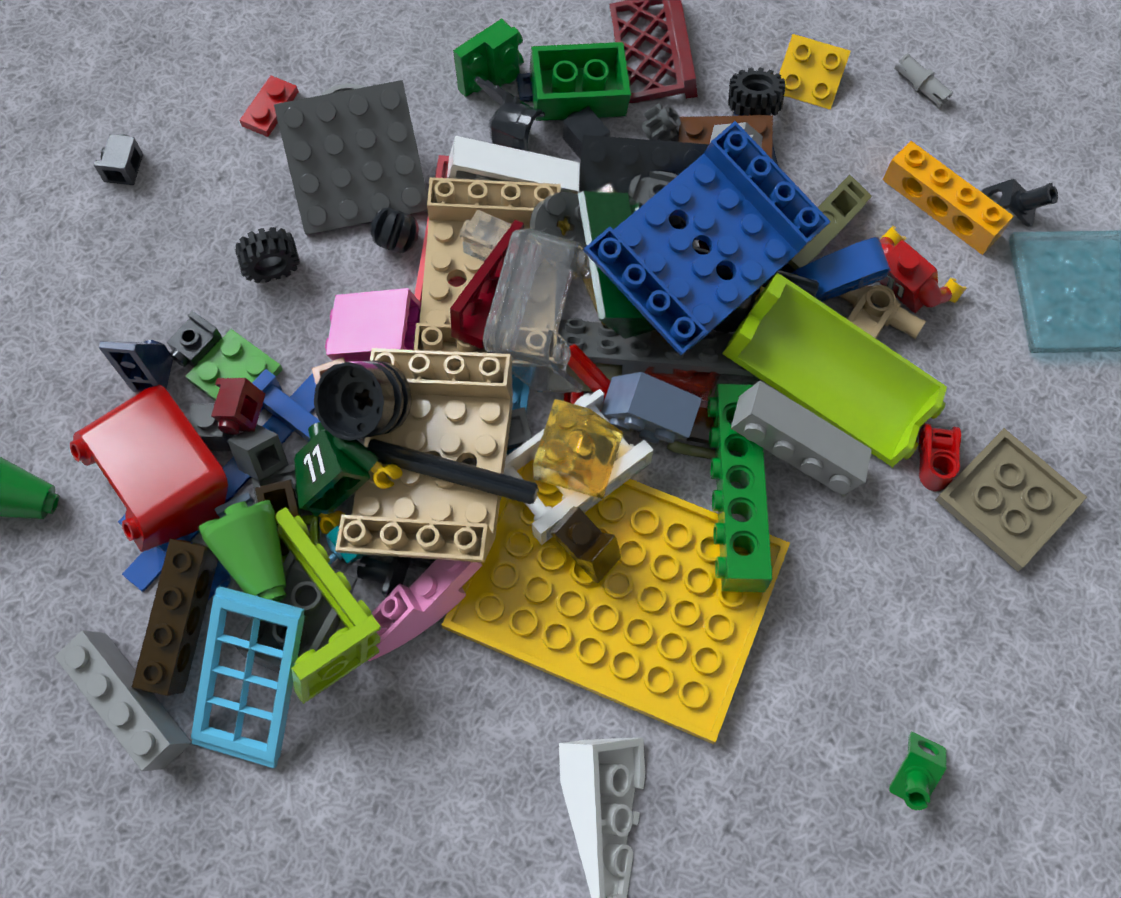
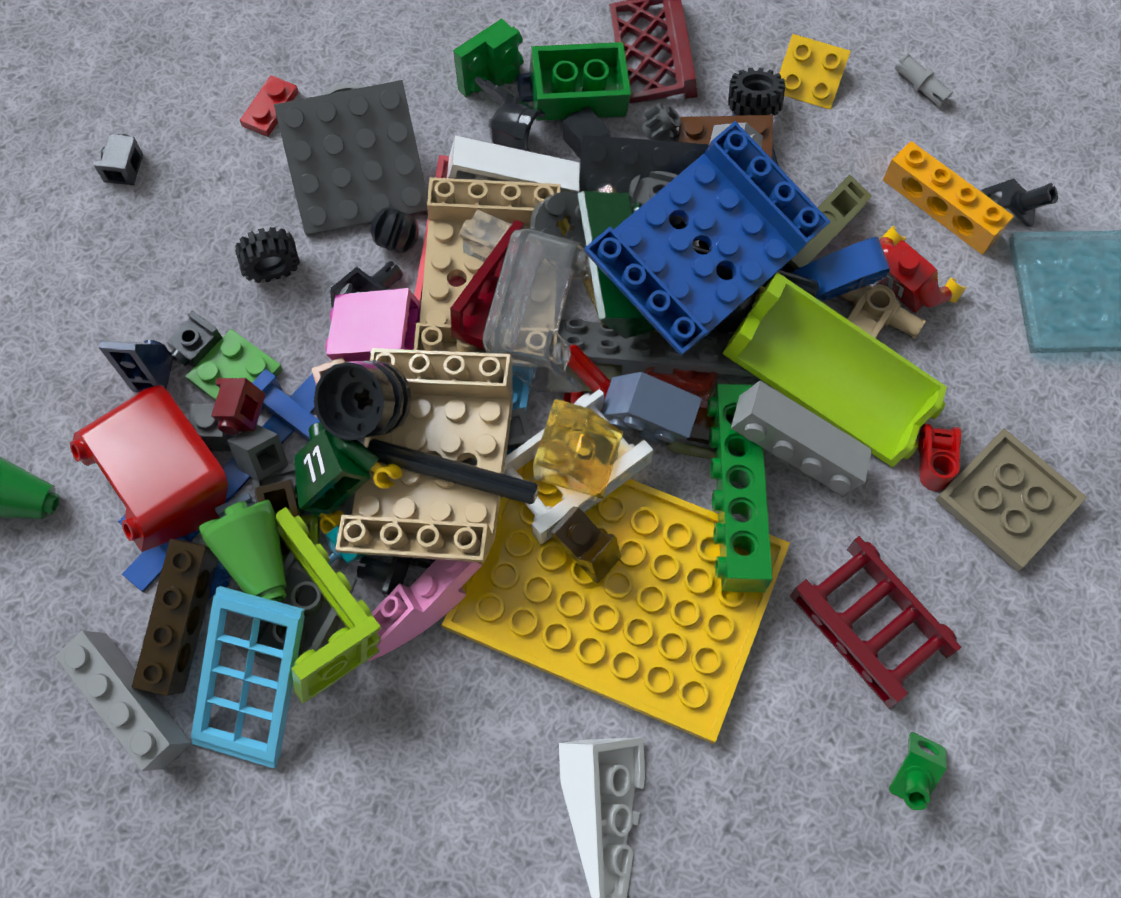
none -> black bracket [330,261,403,308]
none -> dark red fence [790,536,961,709]

